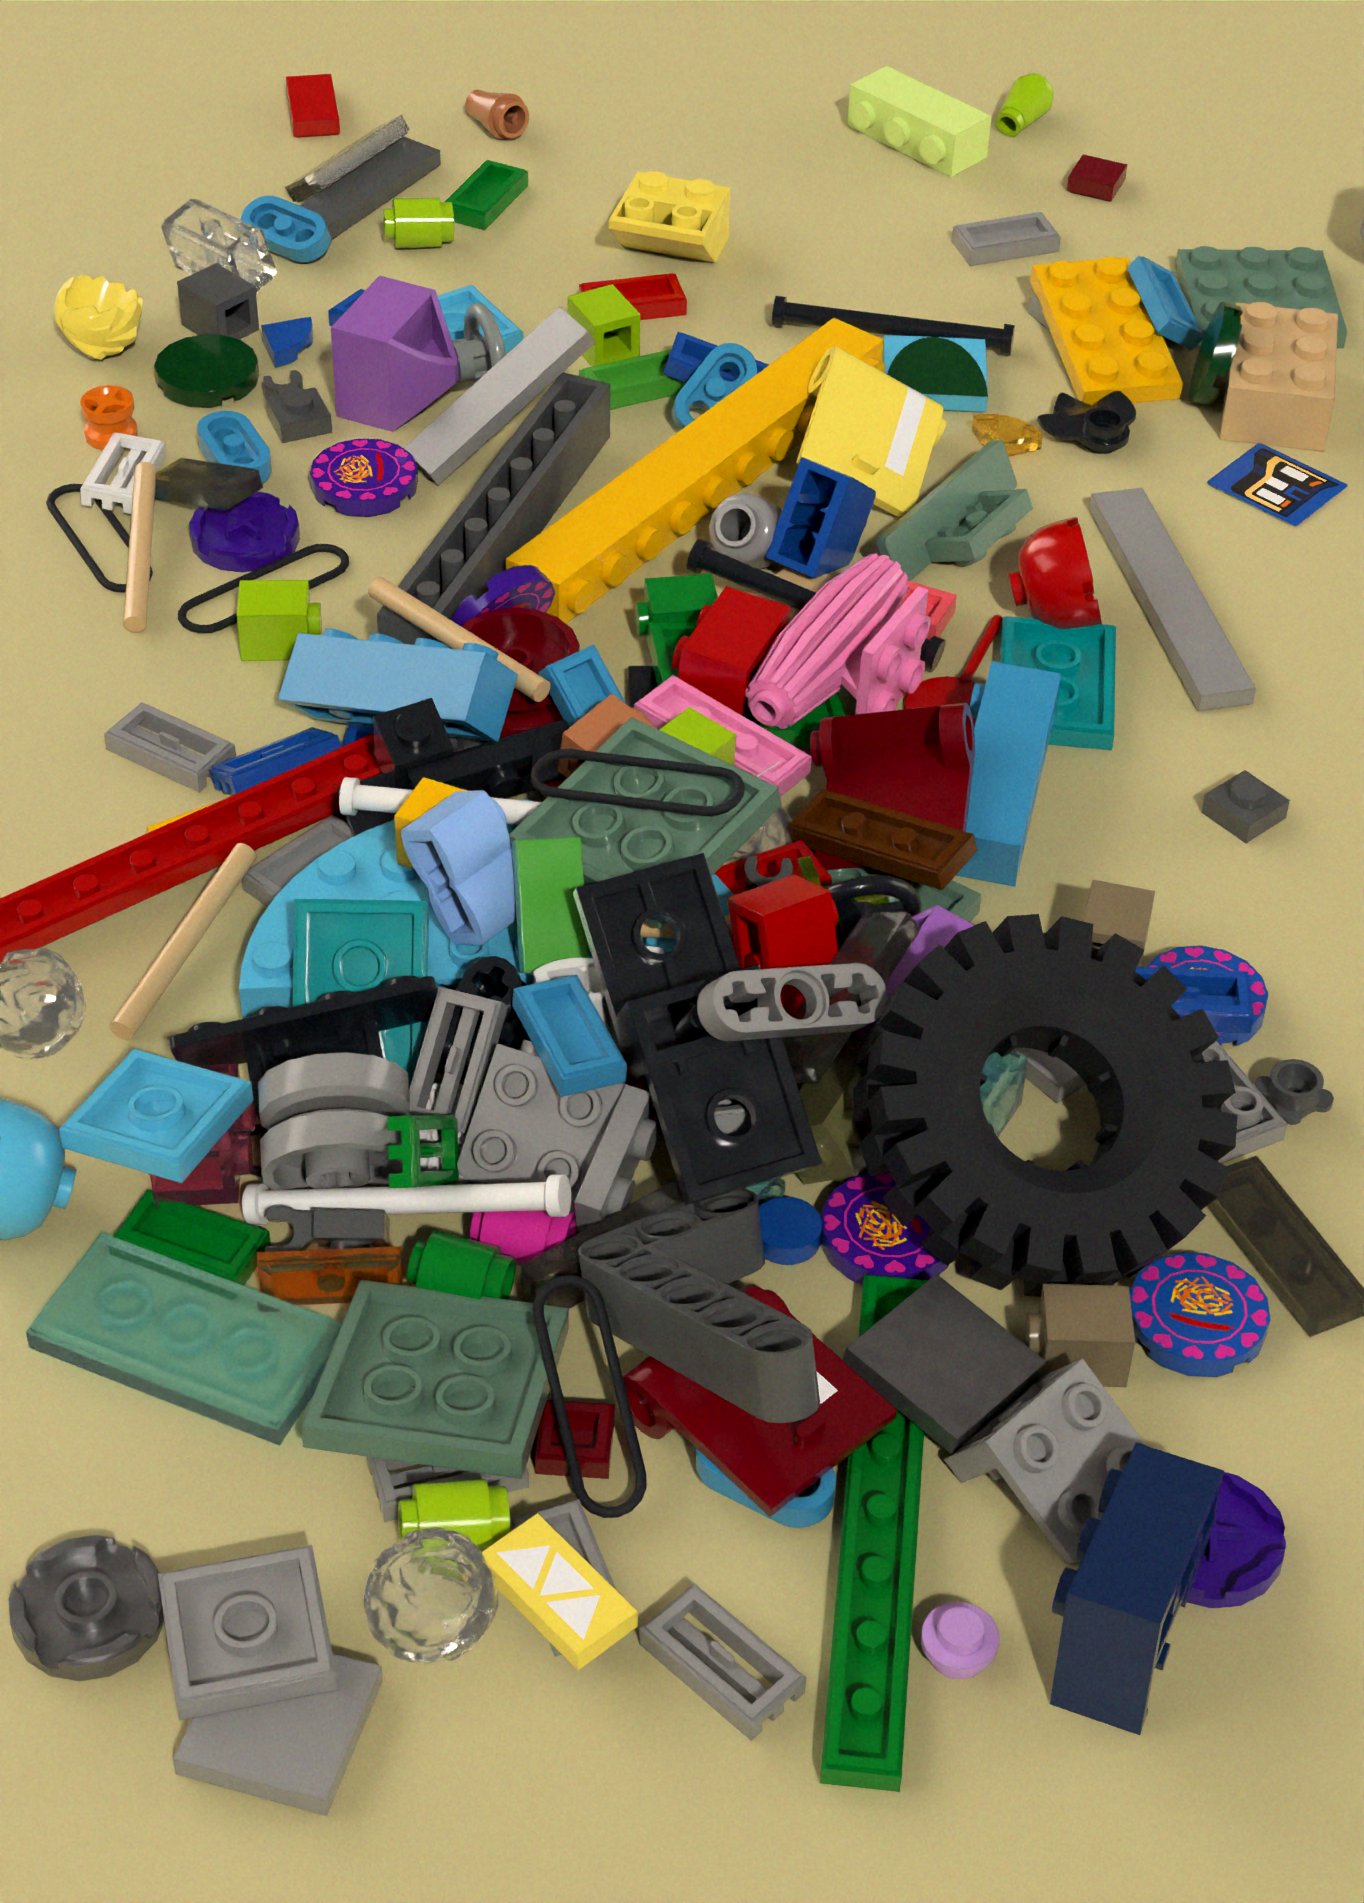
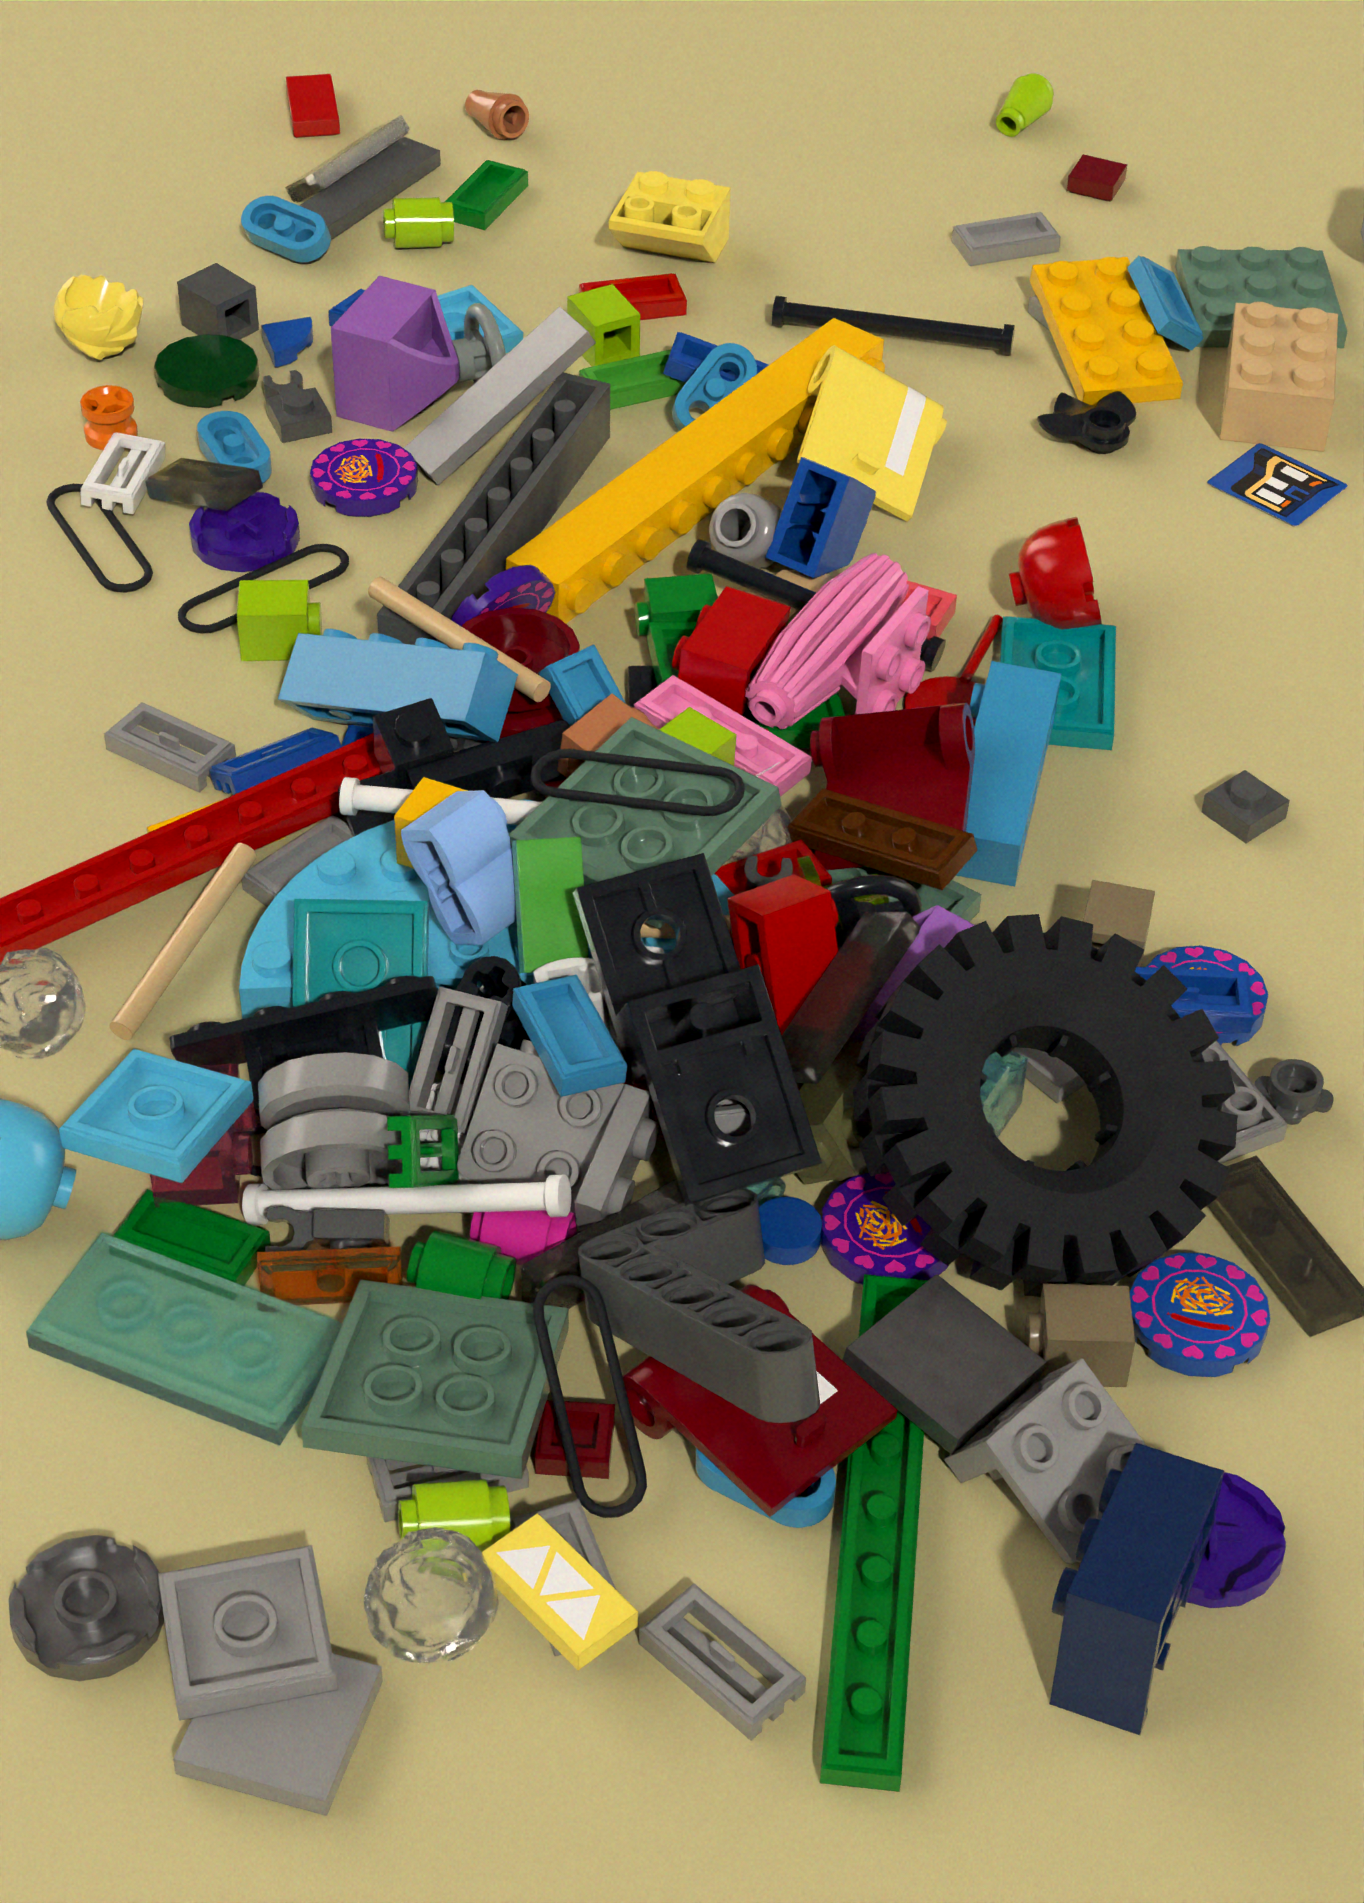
tan bar [123,462,156,632] -> none
clear brick [161,199,277,293] -> none
light grey beam [697,963,888,1041] -> none
yellowish green brick [847,66,991,177] -> none
sand green bracket [877,440,1033,581] -> none
dark green tile [883,335,988,412] -> none
lavender plate [921,1602,999,1679] -> none
clear yellow tile [972,414,1043,457] -> none
light grey tile [1089,488,1256,711] -> none
dark green tile [1189,302,1243,406] -> none

